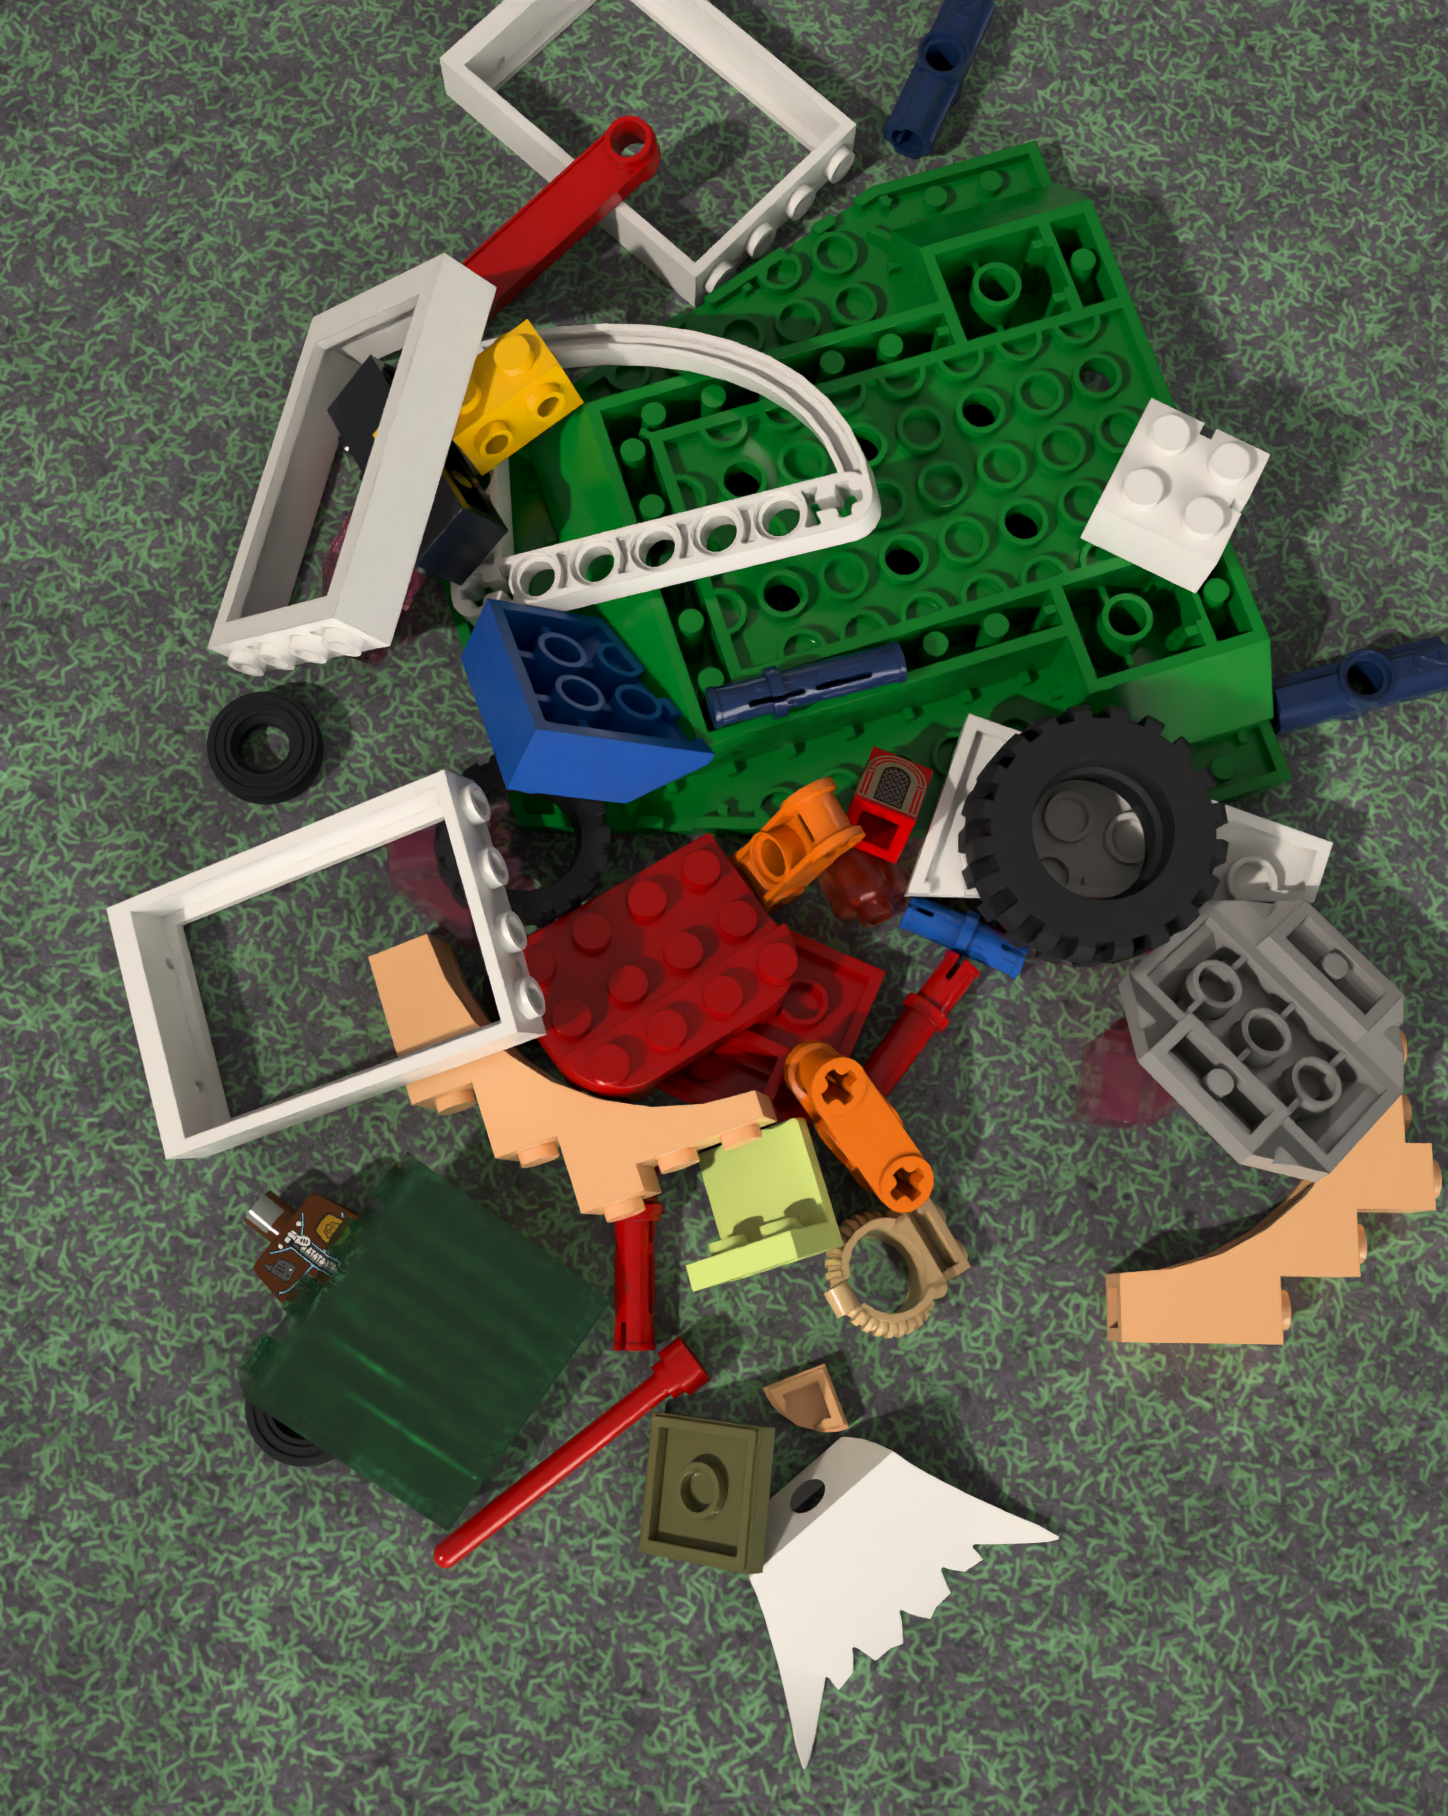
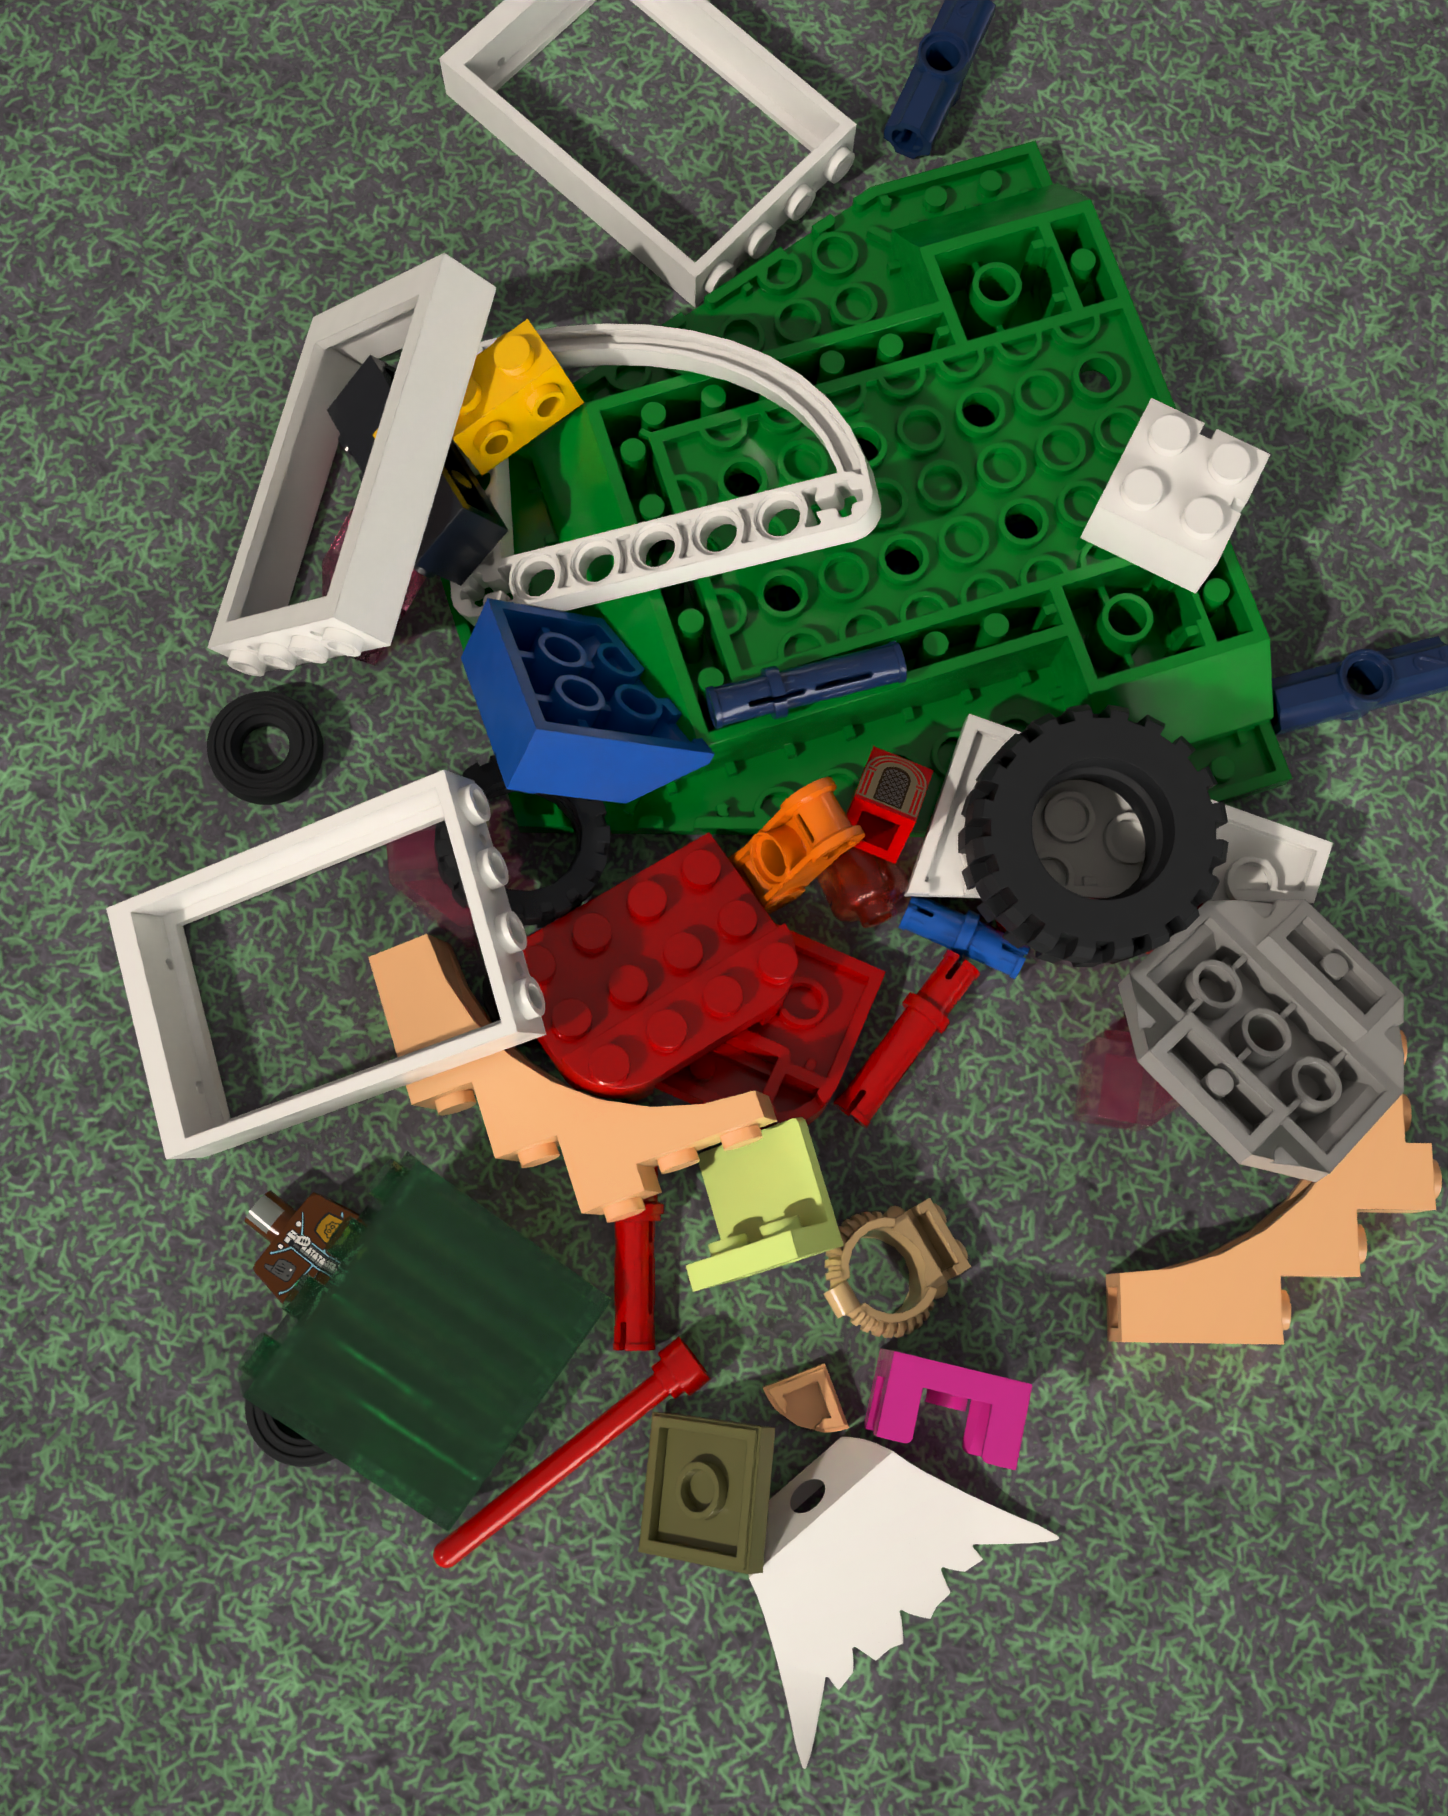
red piece [461,115,661,324] -> none
orange piece [784,1040,934,1213] -> none
none -> dark pink panel [863,1348,1033,1470]

